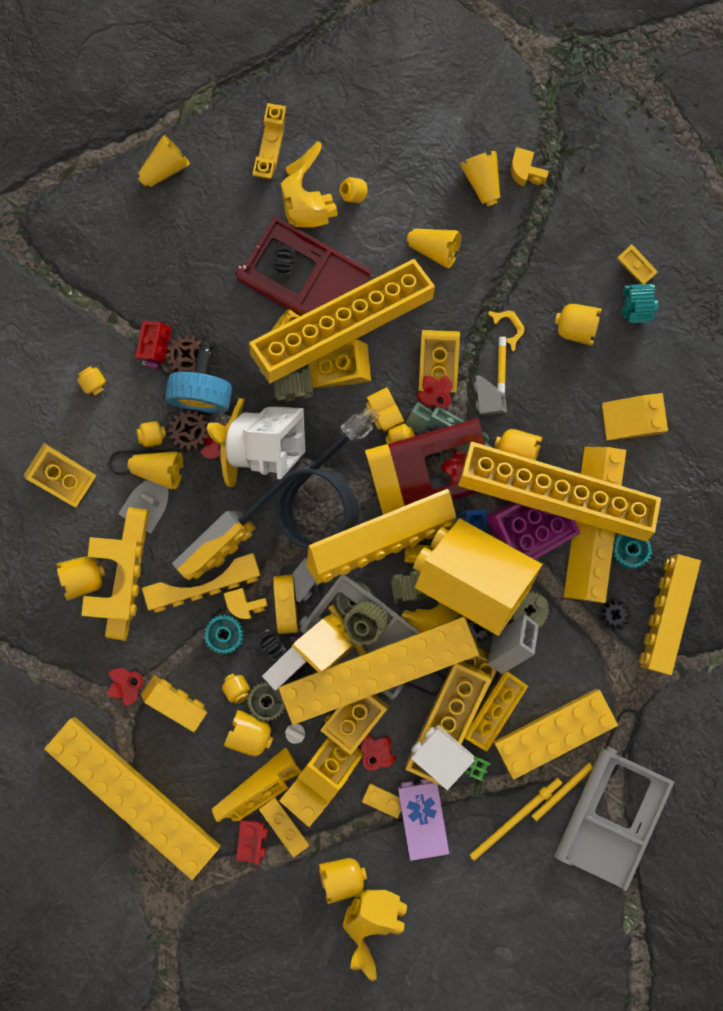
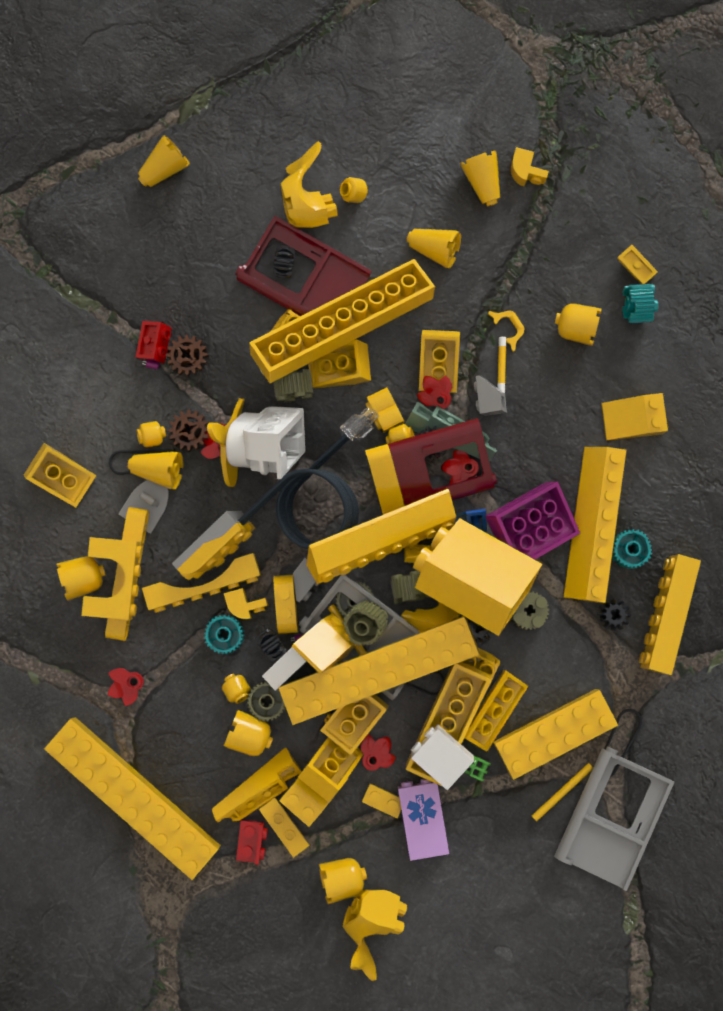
yellow head [77,366,106,396] -> none
yellow wedge [141,675,207,732] -> none
dark azure wheel [165,342,232,414] -> none
yellow slope [252,103,286,179] -> none
white plate [285,724,305,744] -> none
yellow brick [458,442,661,542] -> none
yellow bar [469,777,563,861] -> none
light grey brick [488,615,539,674] -> none
yellow cylinder [494,429,543,461] -> none

